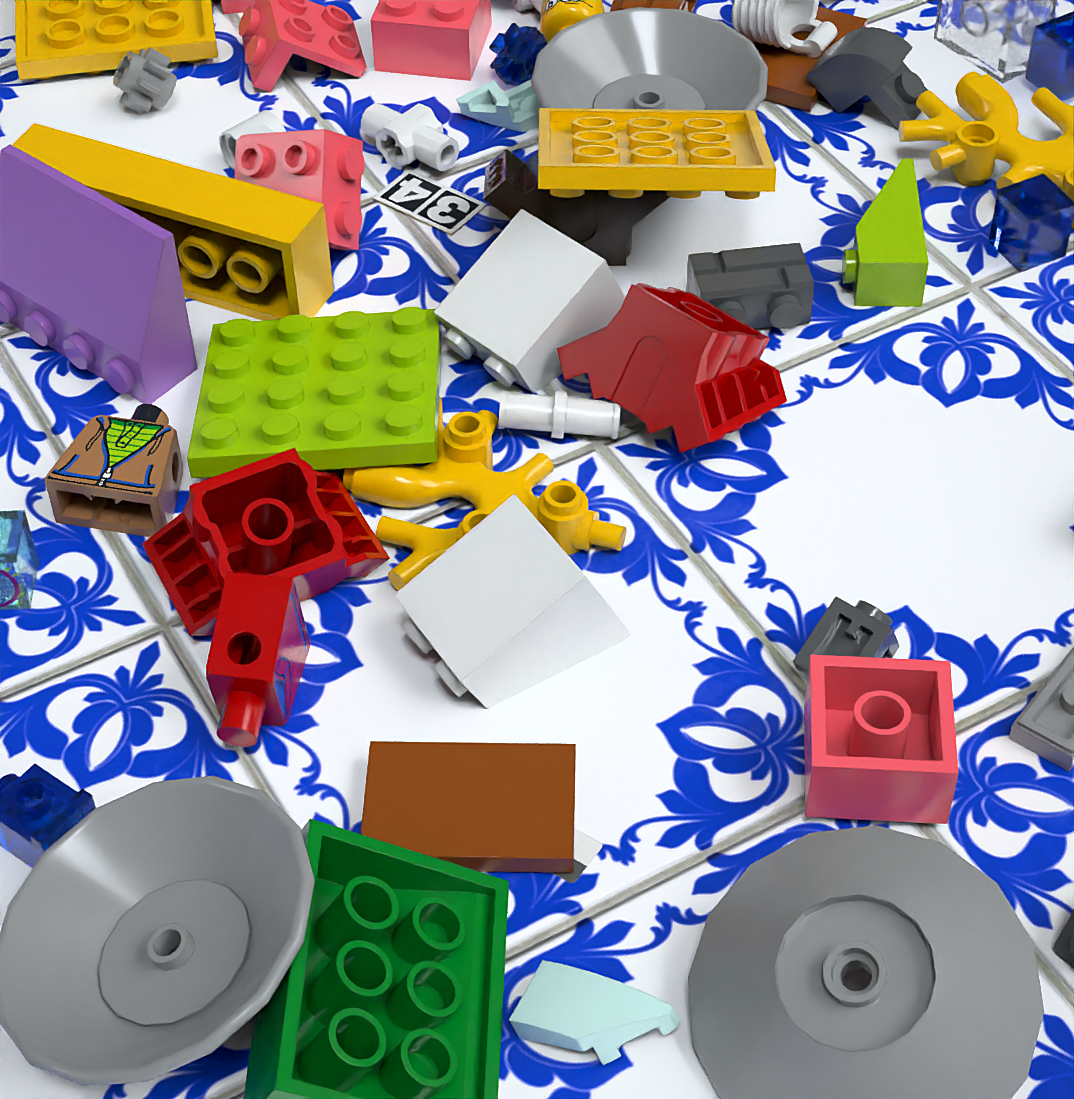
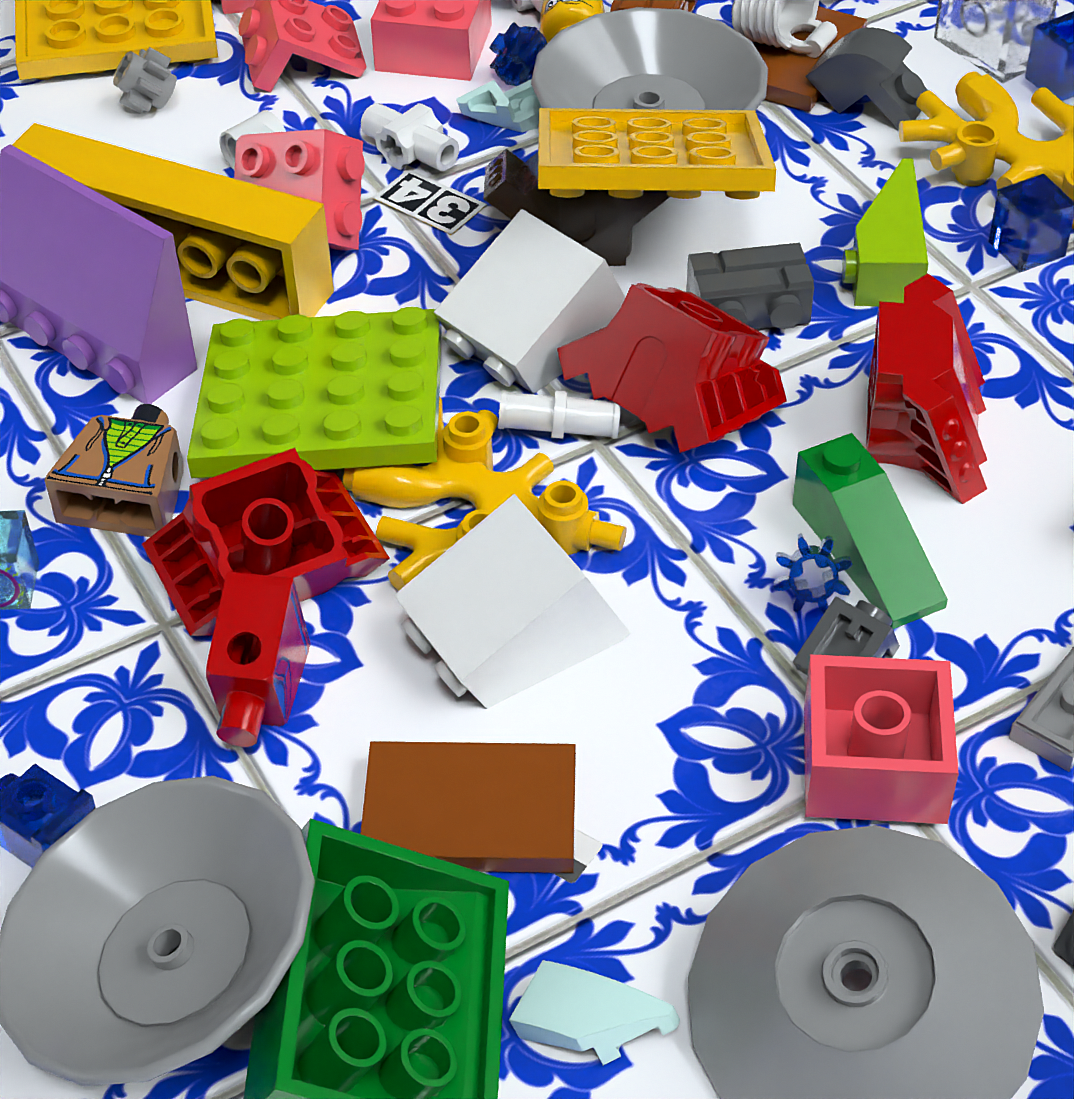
none -> clear blue gear [773,533,853,614]
none -> slope [792,433,948,629]
none -> red slope [866,273,988,504]

